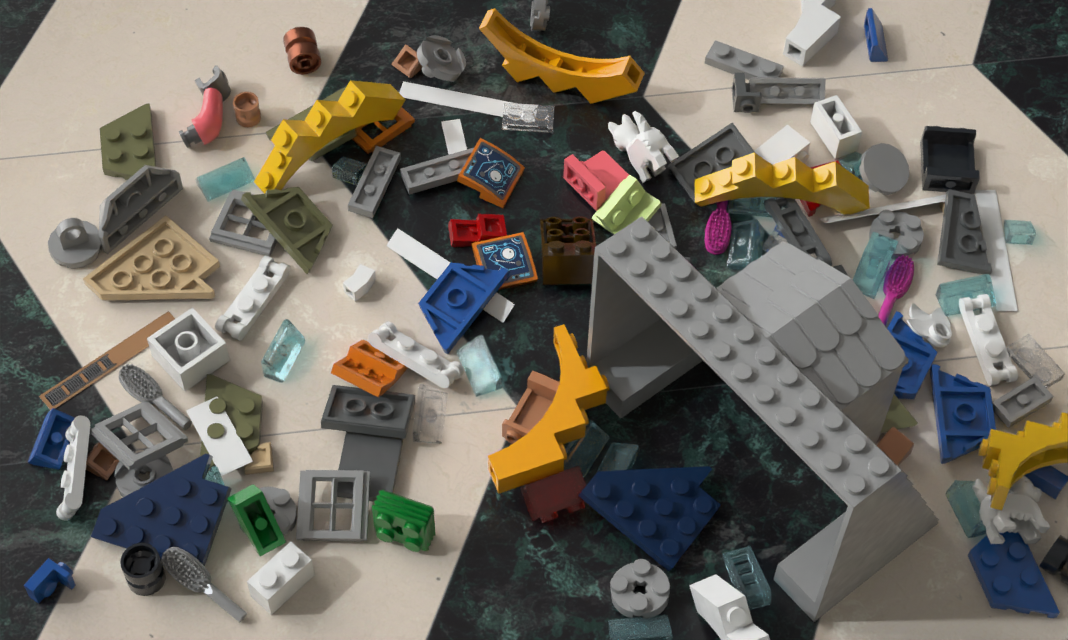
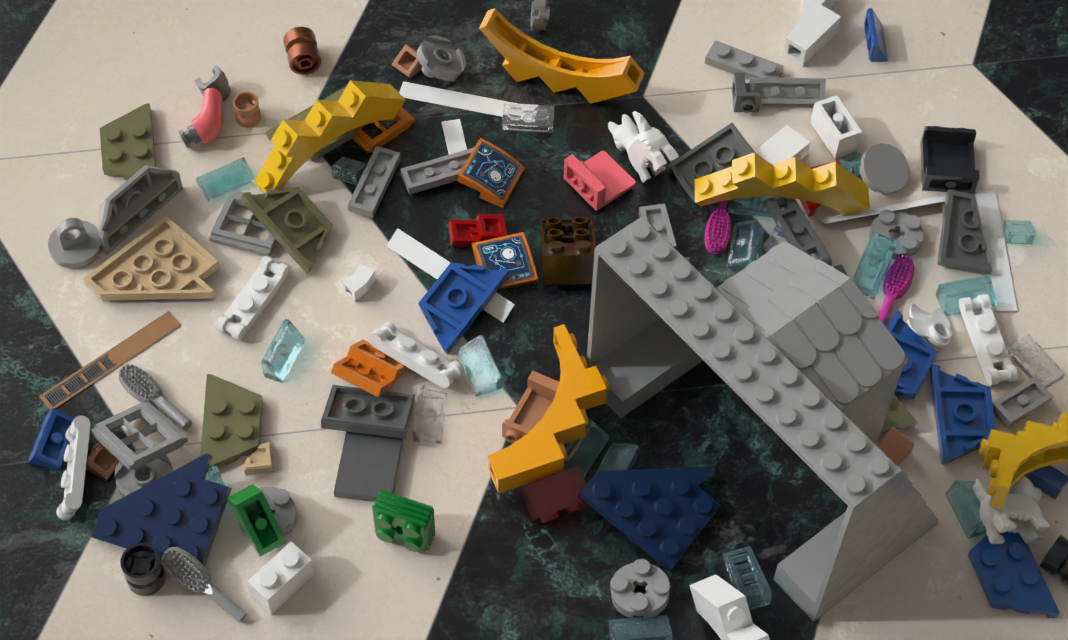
blue bracket [24,558,76,604] -> none
white brick [147,307,230,392] -> none
white sticker [186,397,253,476] -> none
light grey piece [296,470,370,542] -> none
yellowish green bracket [592,175,662,234] -> none

